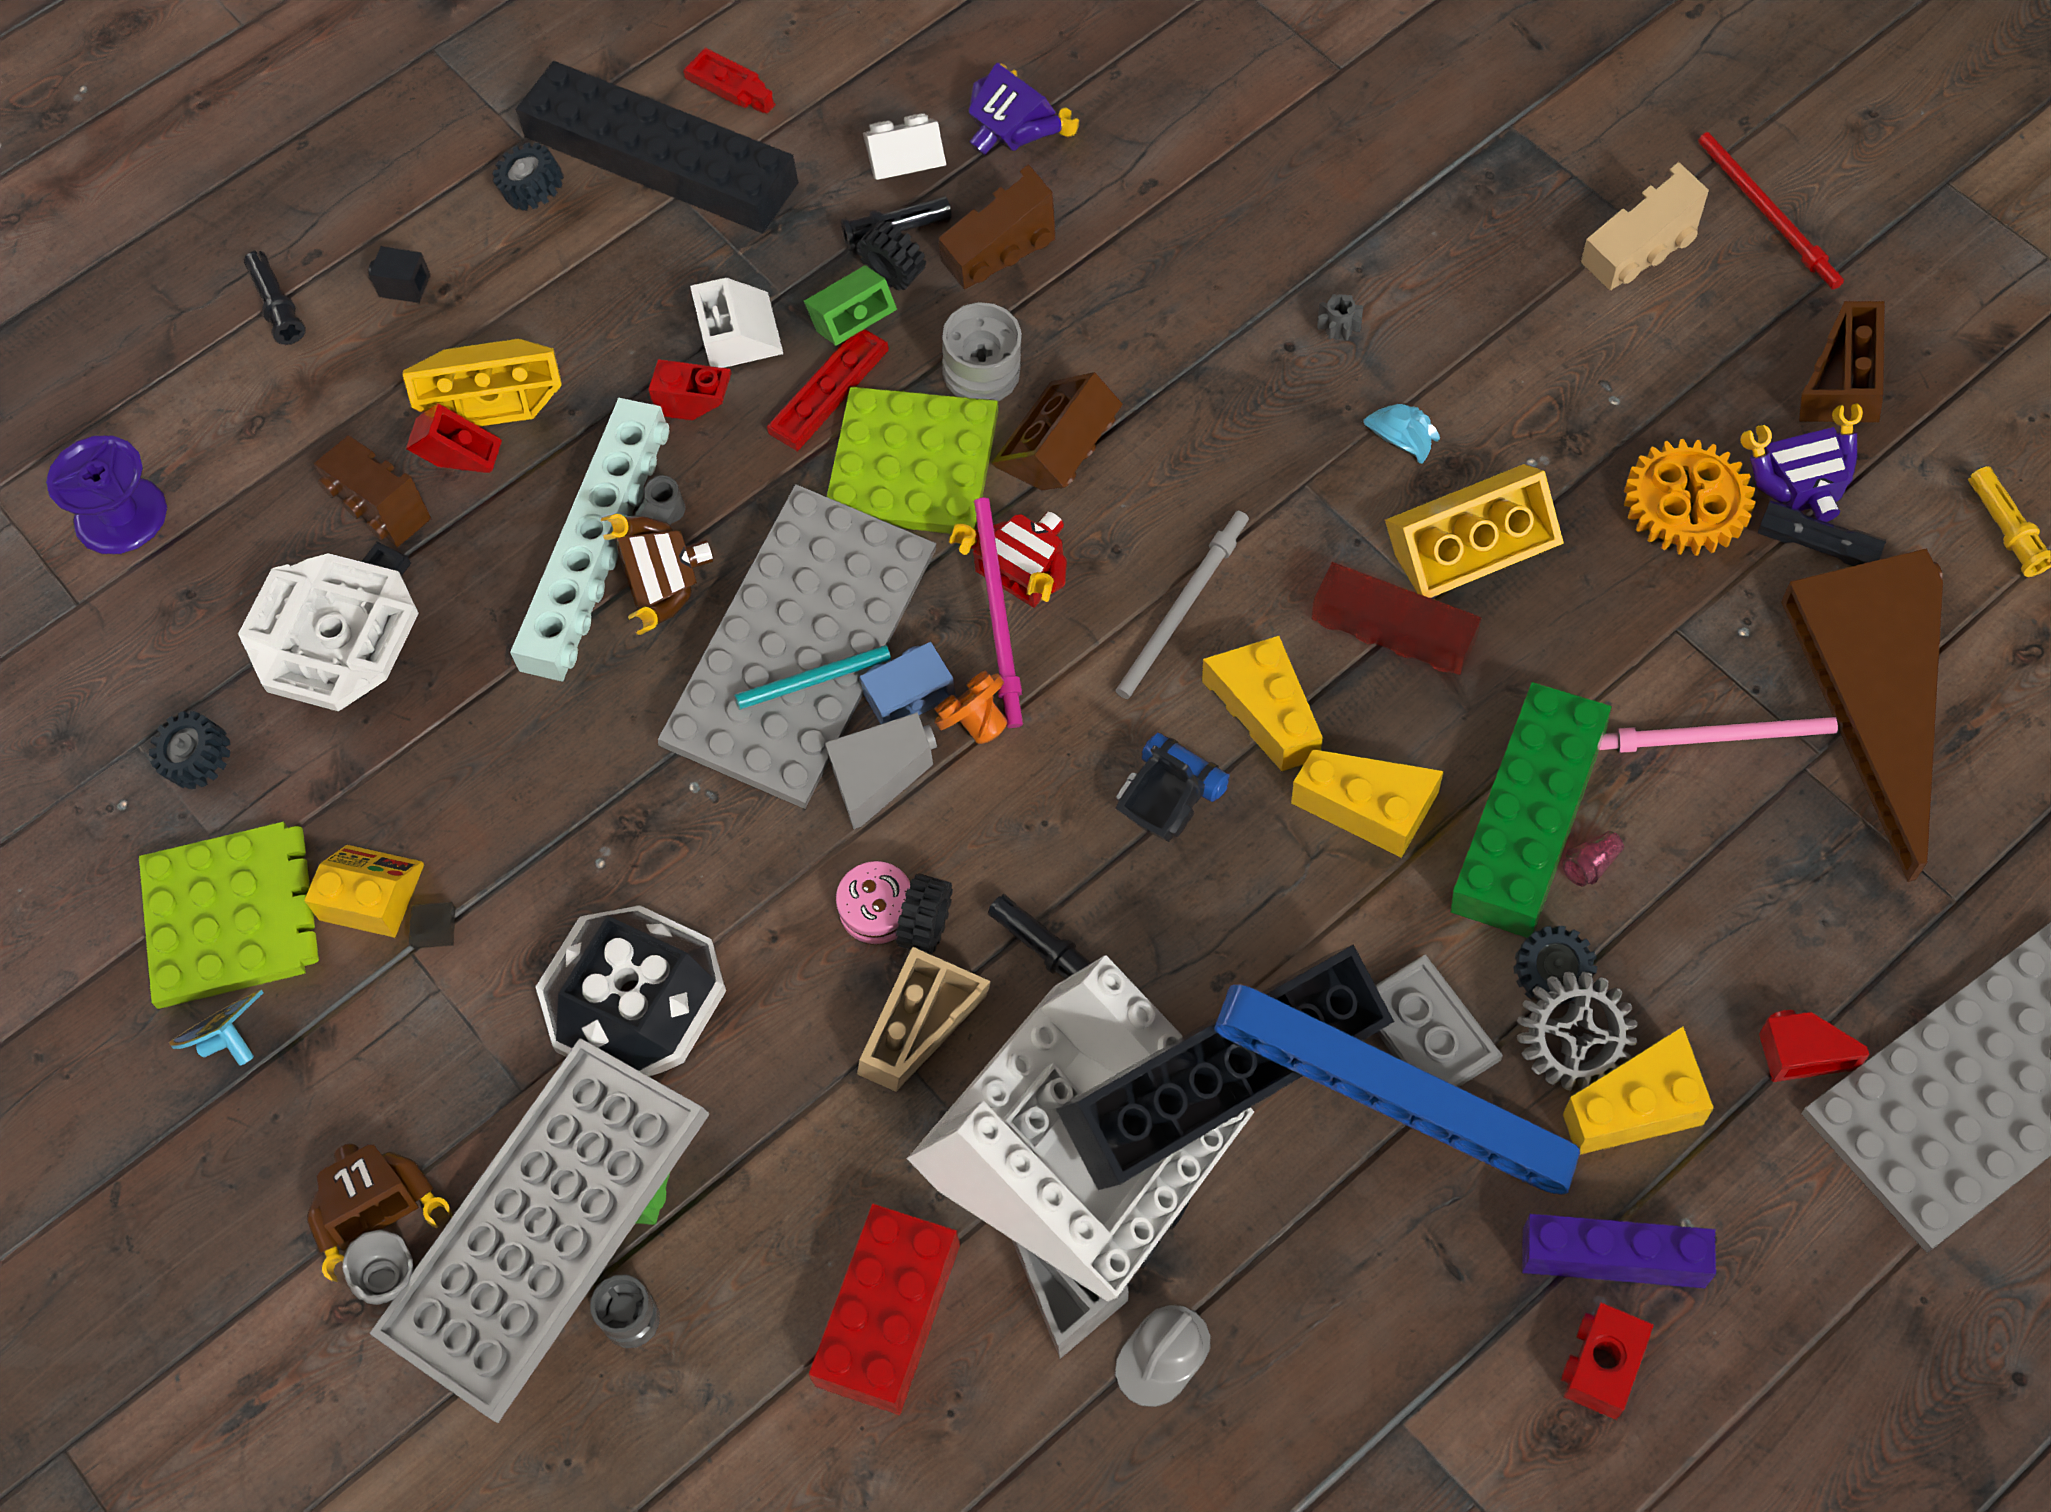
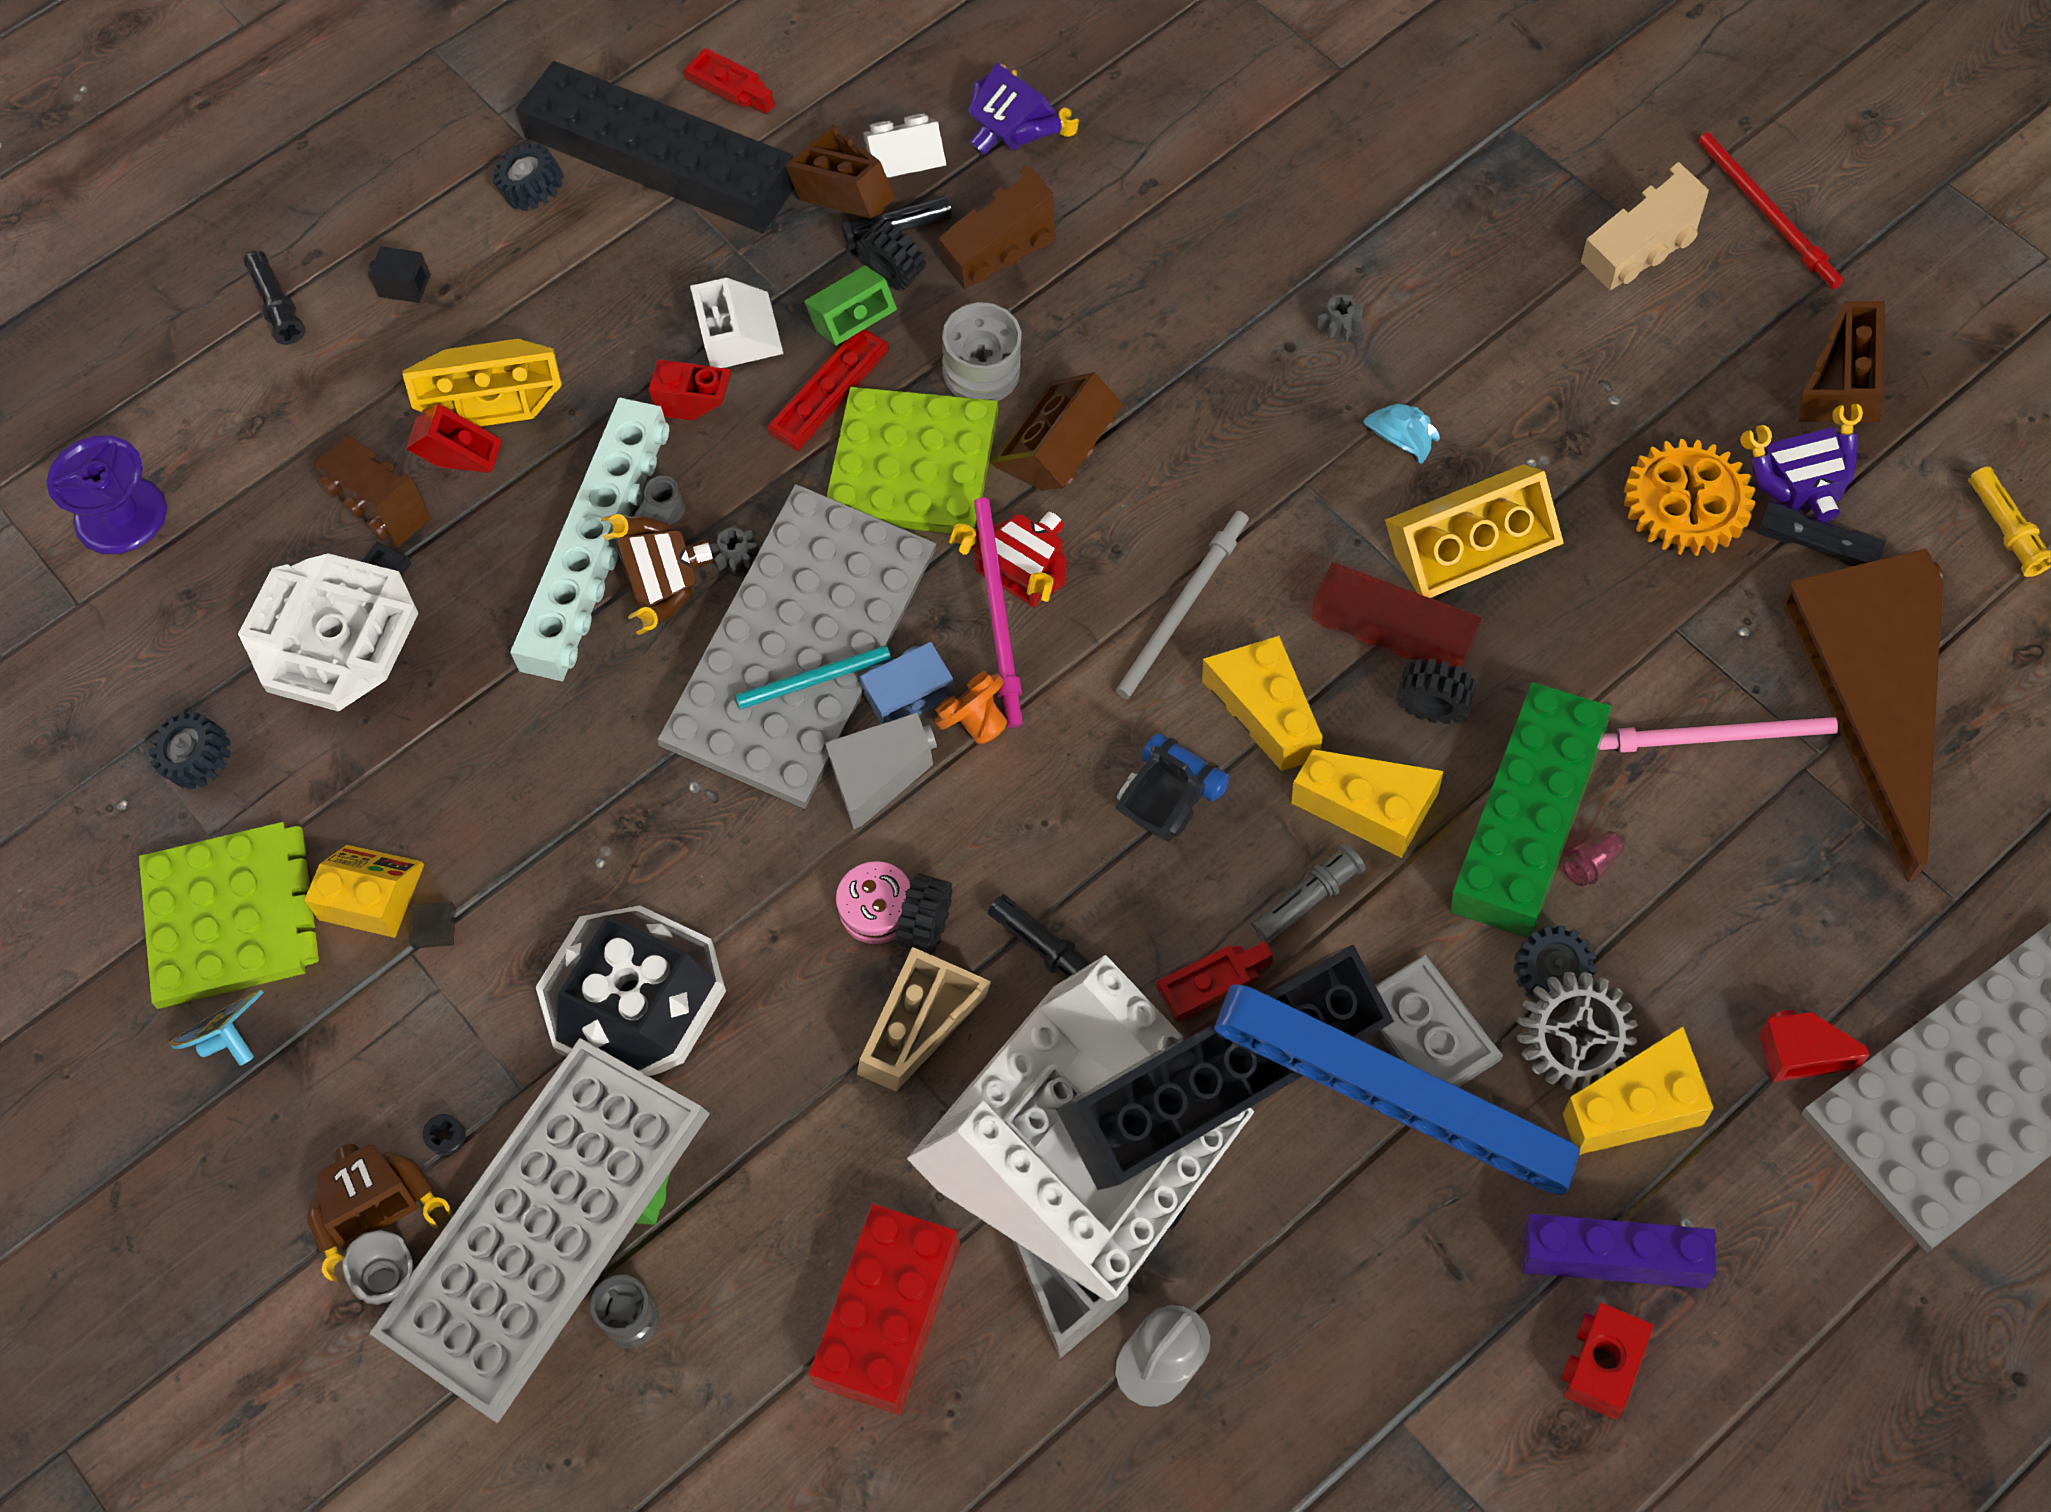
none -> black bush [423,1114,466,1156]
none -> dark grey gear [709,525,759,576]
none -> reddish brown wedge [785,124,895,219]
none -> red hinge [1155,941,1273,1023]
none -> dark grey pin [1251,842,1366,945]
none -> black tyre [1397,659,1476,724]

